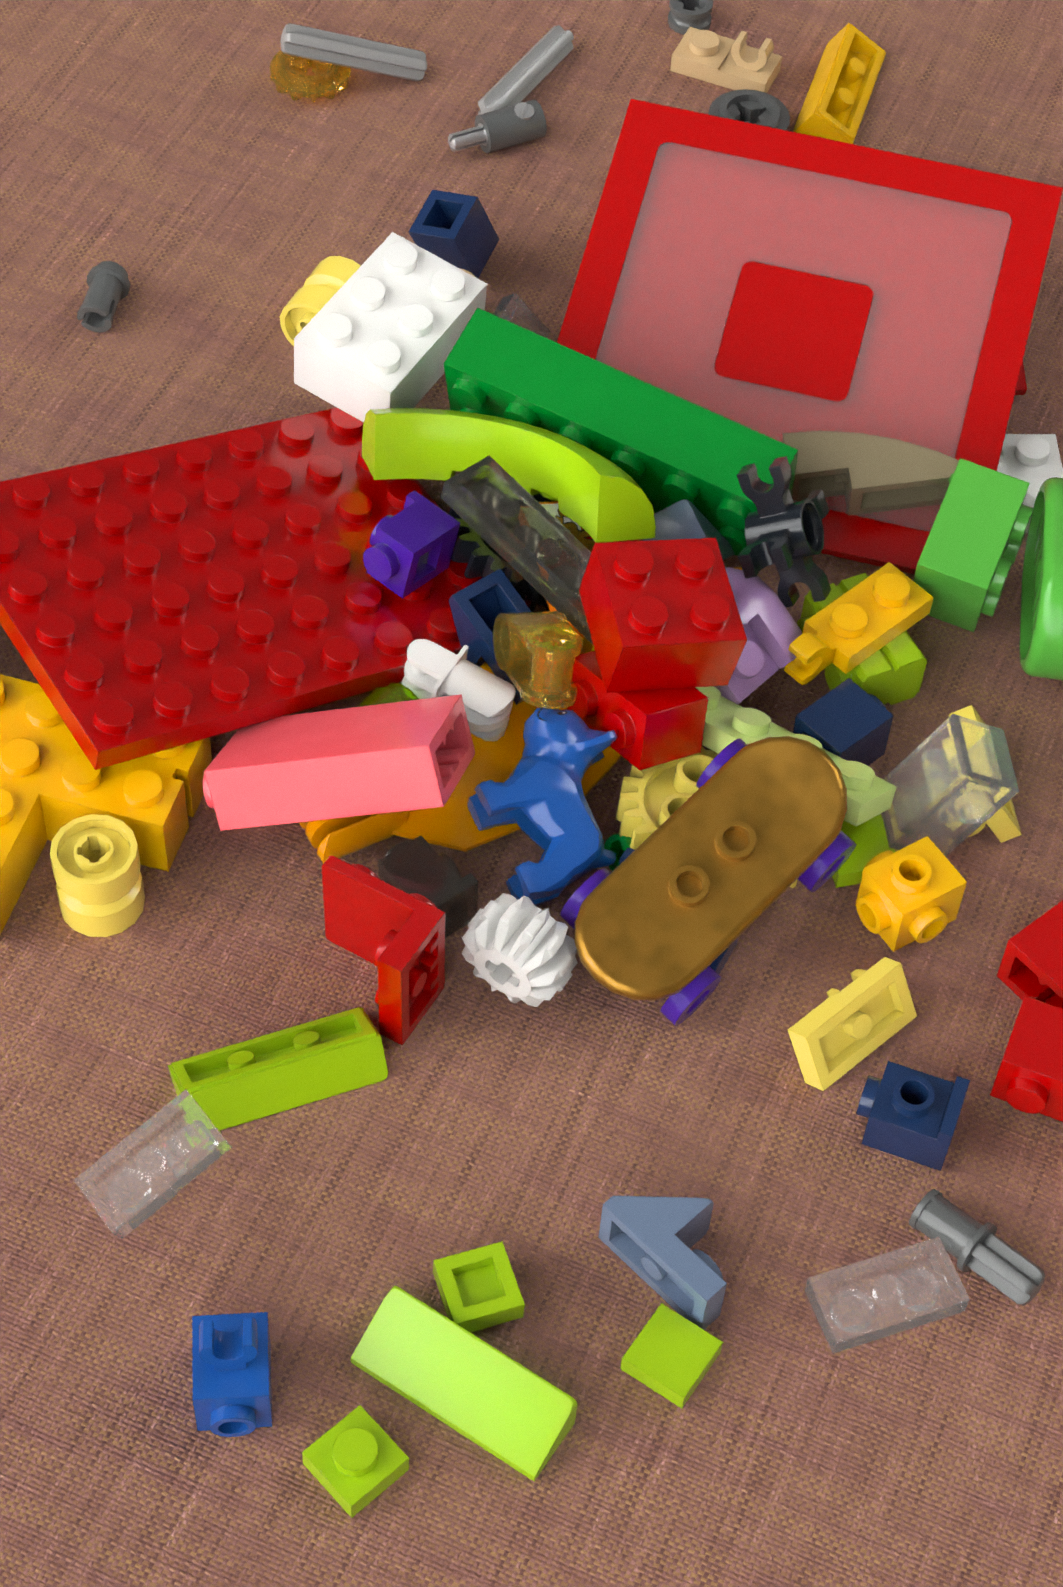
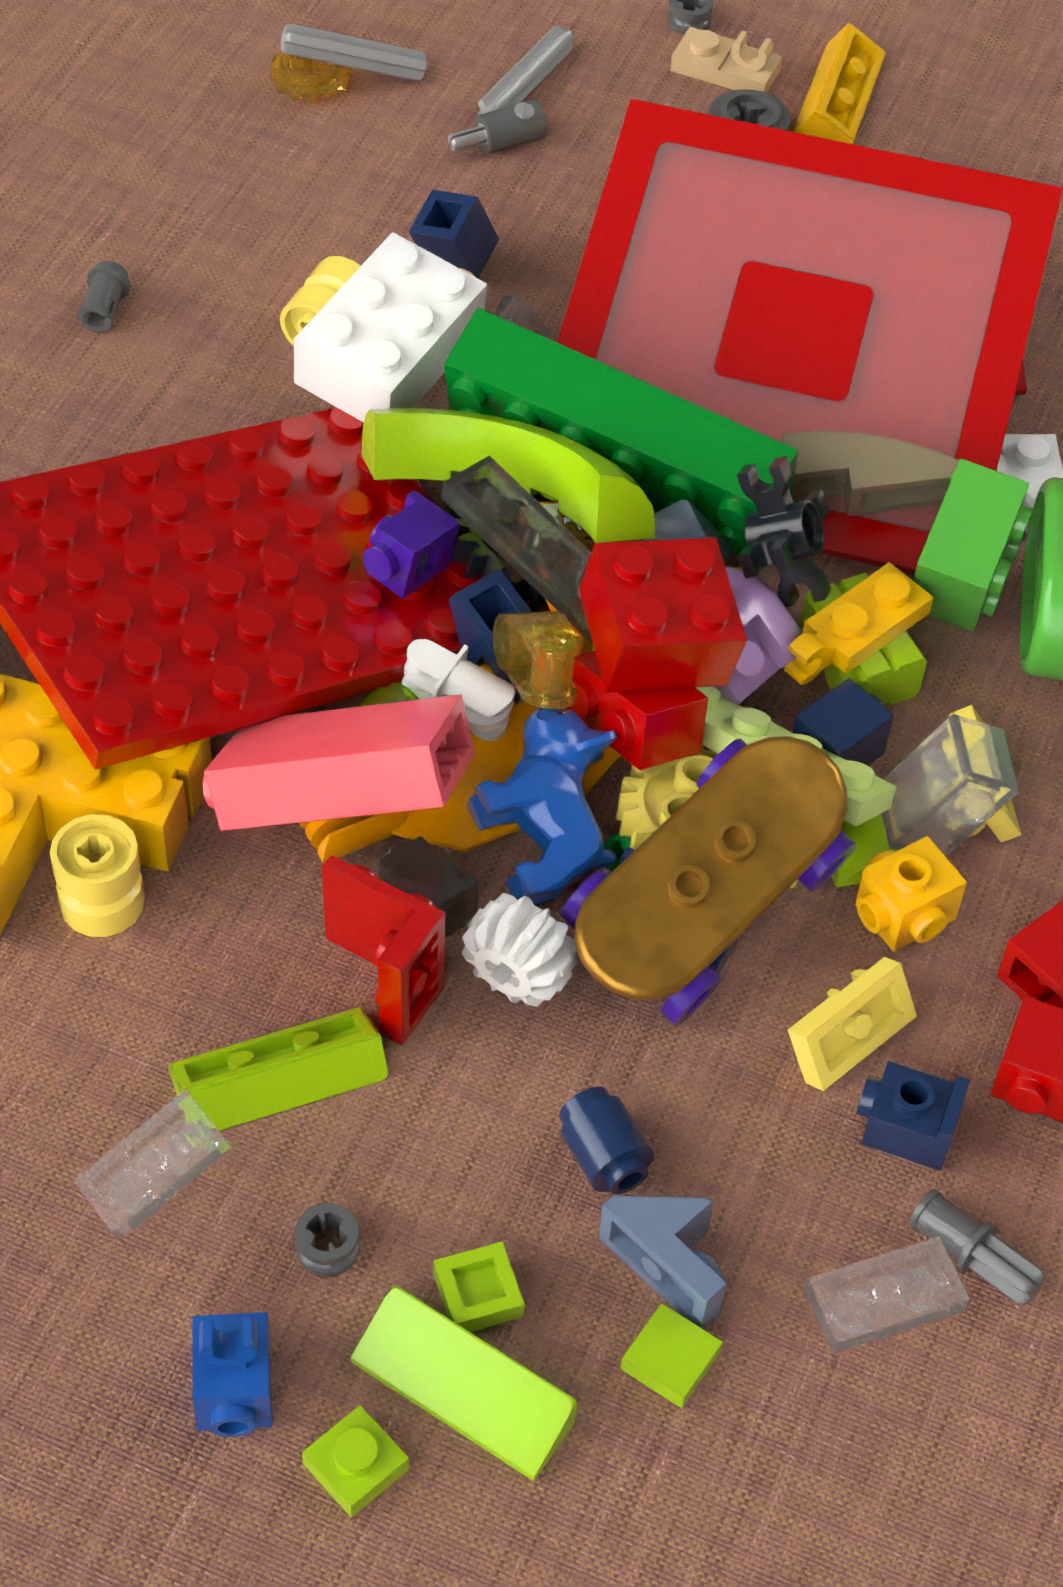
none -> dark grey bush [295,1203,360,1277]
none -> dark blue brick [559,1087,654,1194]

